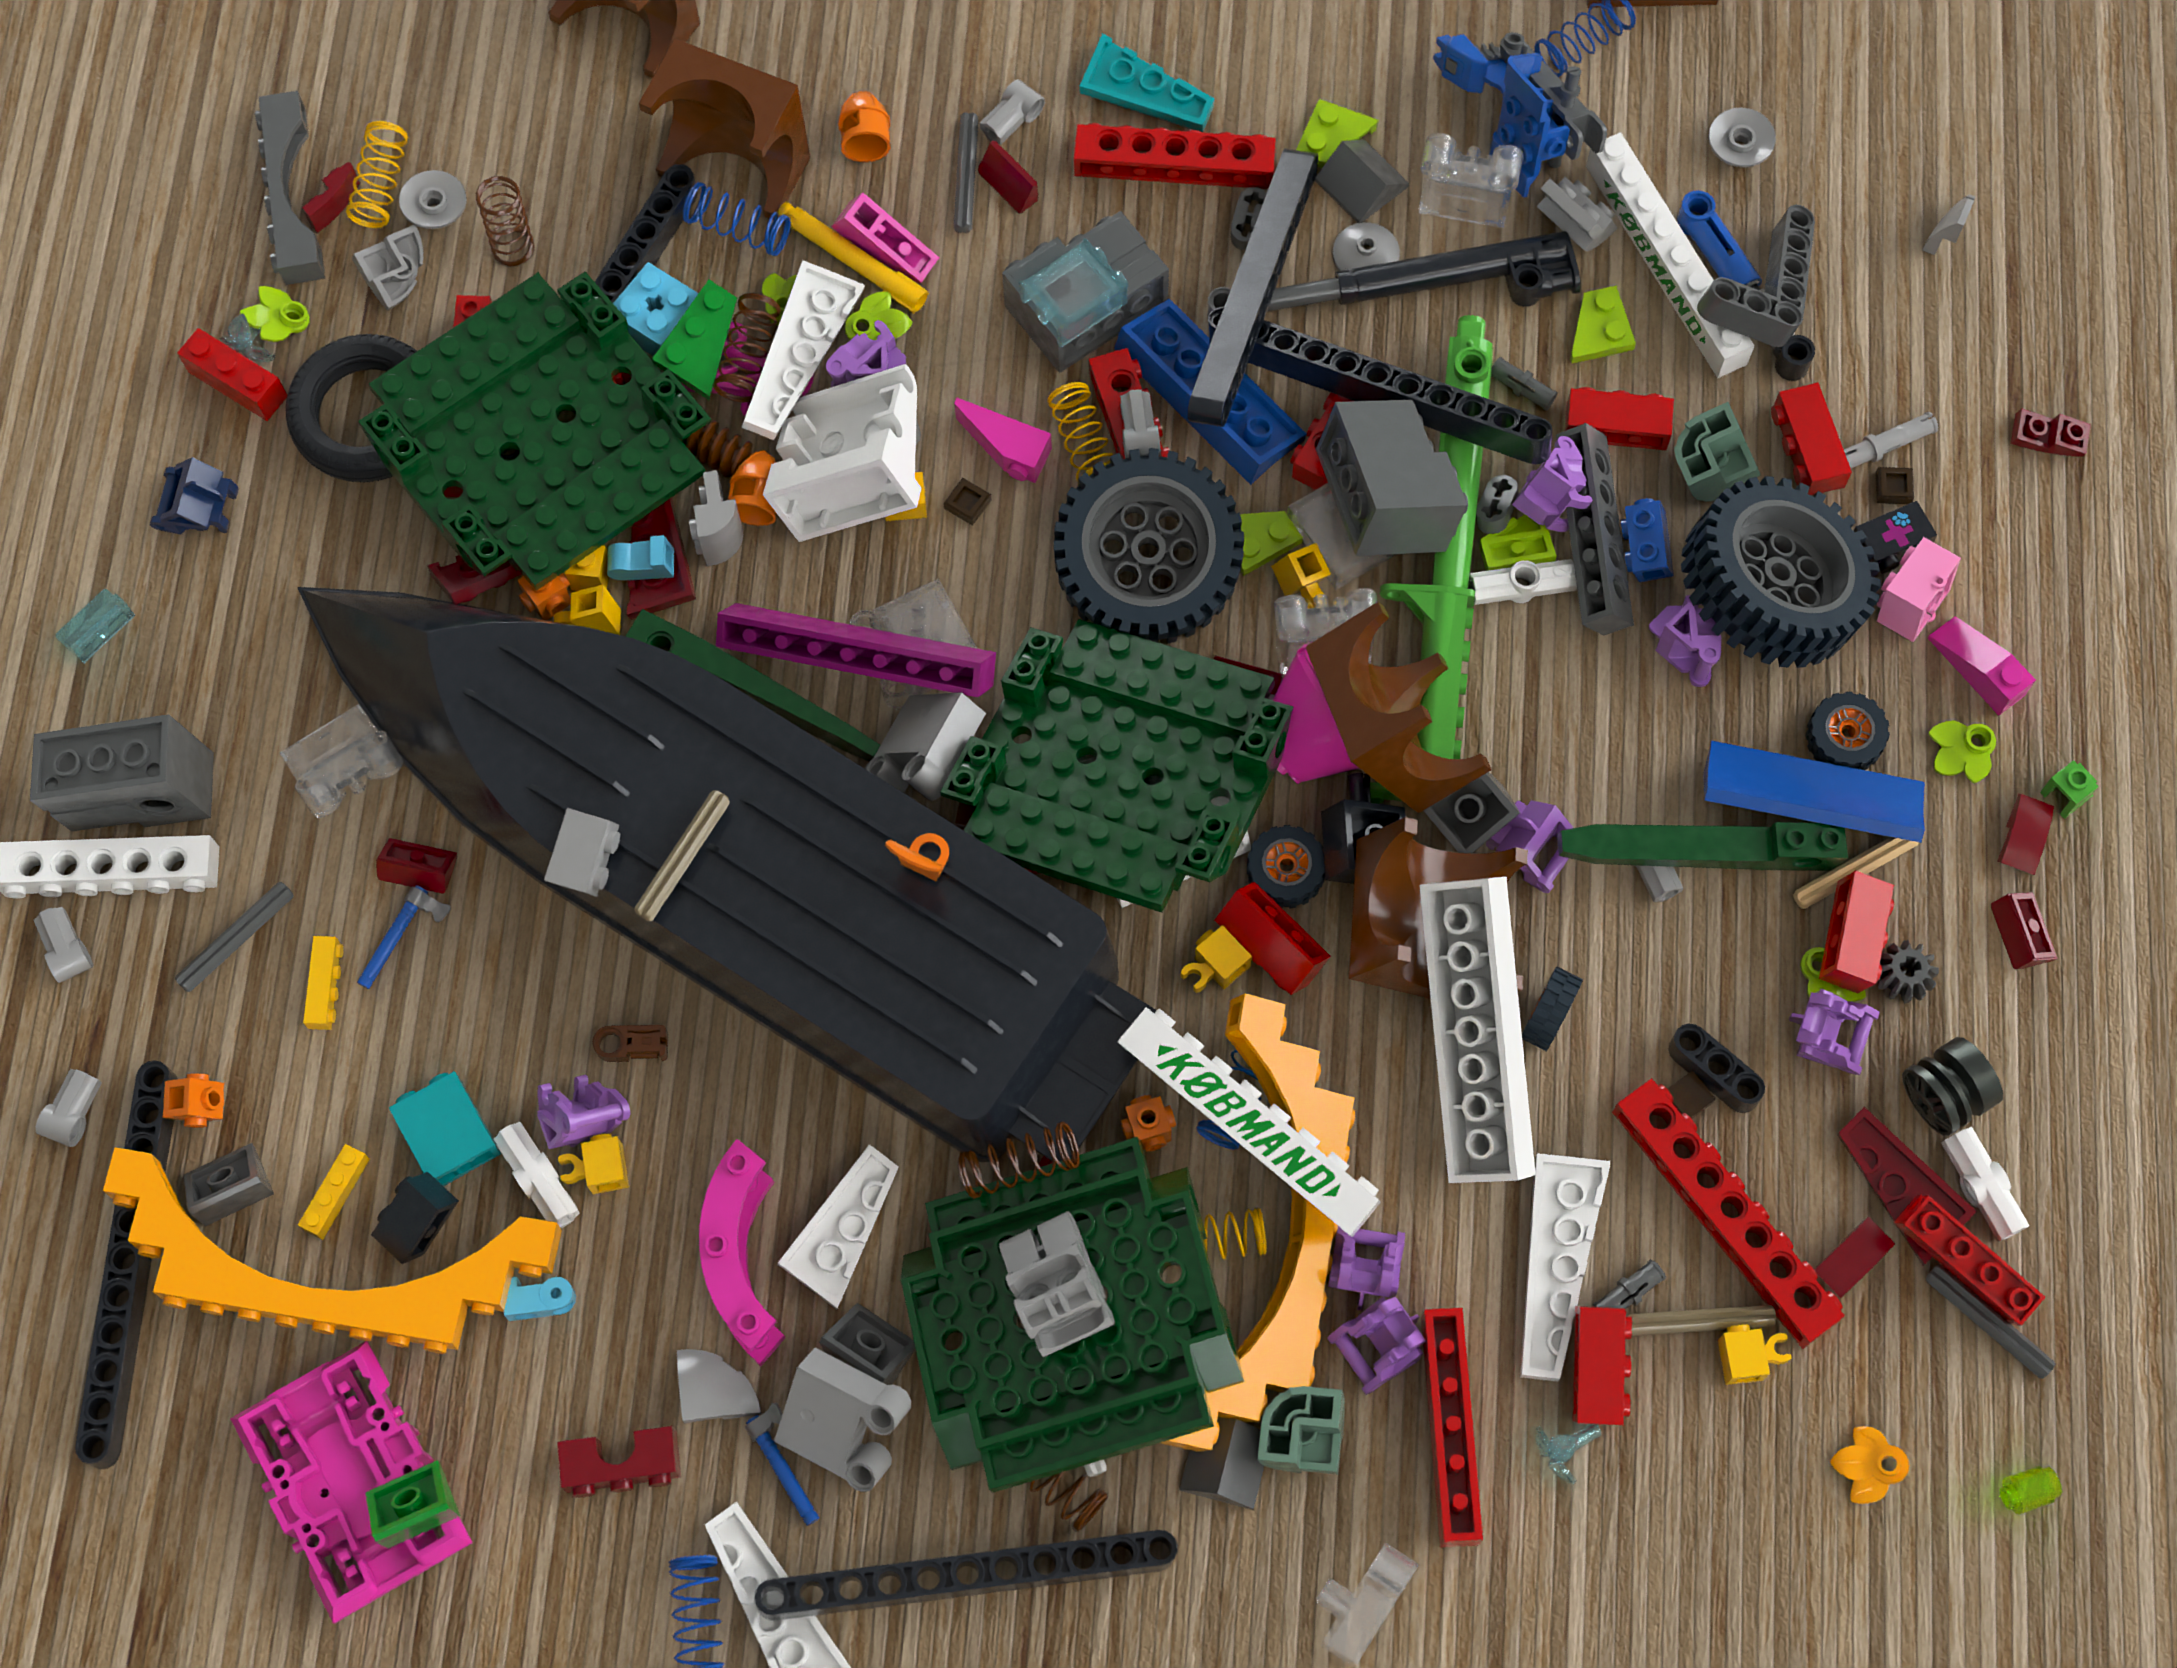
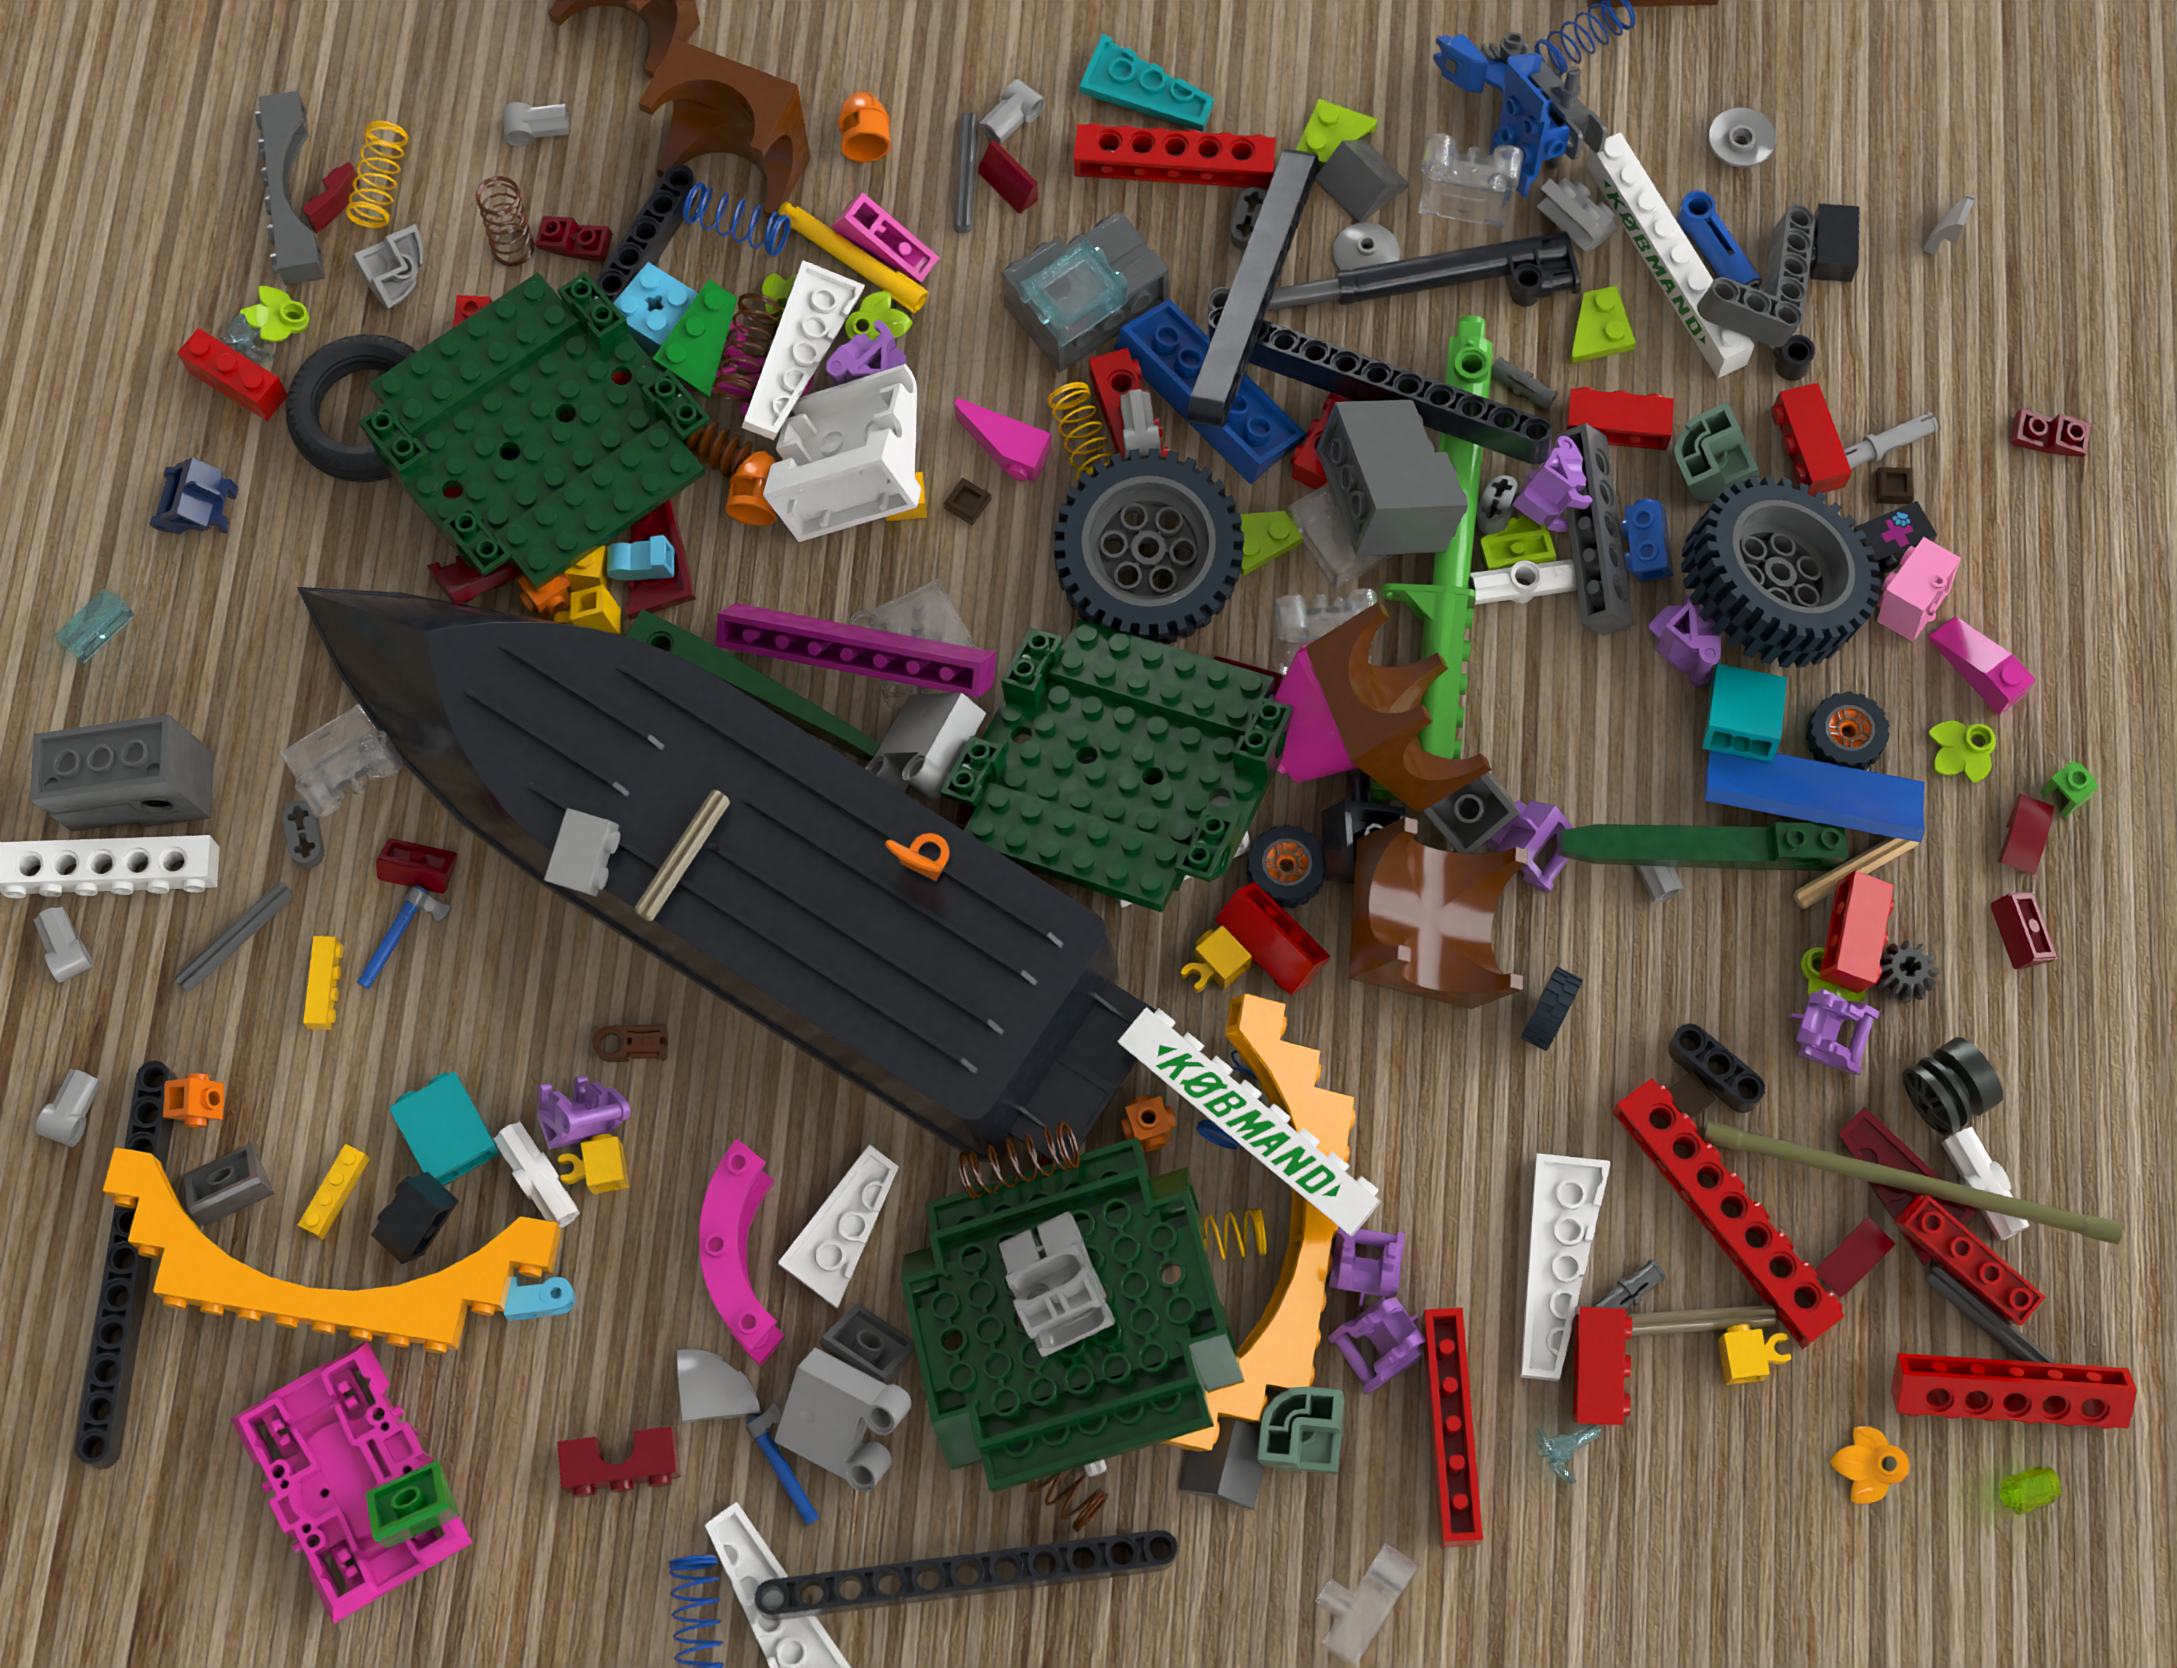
light grey dish [399,170,467,229] -> none
light grey brick [689,470,743,566] -> none
yellow brick [1271,543,1331,614] -> none
white brick [1420,877,1536,1183] -> none
none -> dark grey beam [282,800,325,869]
none -> light grey piece [502,102,570,147]
none -> dark red slope [534,216,613,262]
none -> teal brick [1702,664,1787,763]
none -> olive piece [1704,1121,2123,1245]
none -> black brick [1810,203,1859,282]
none -> red brick [1891,1353,2137,1429]

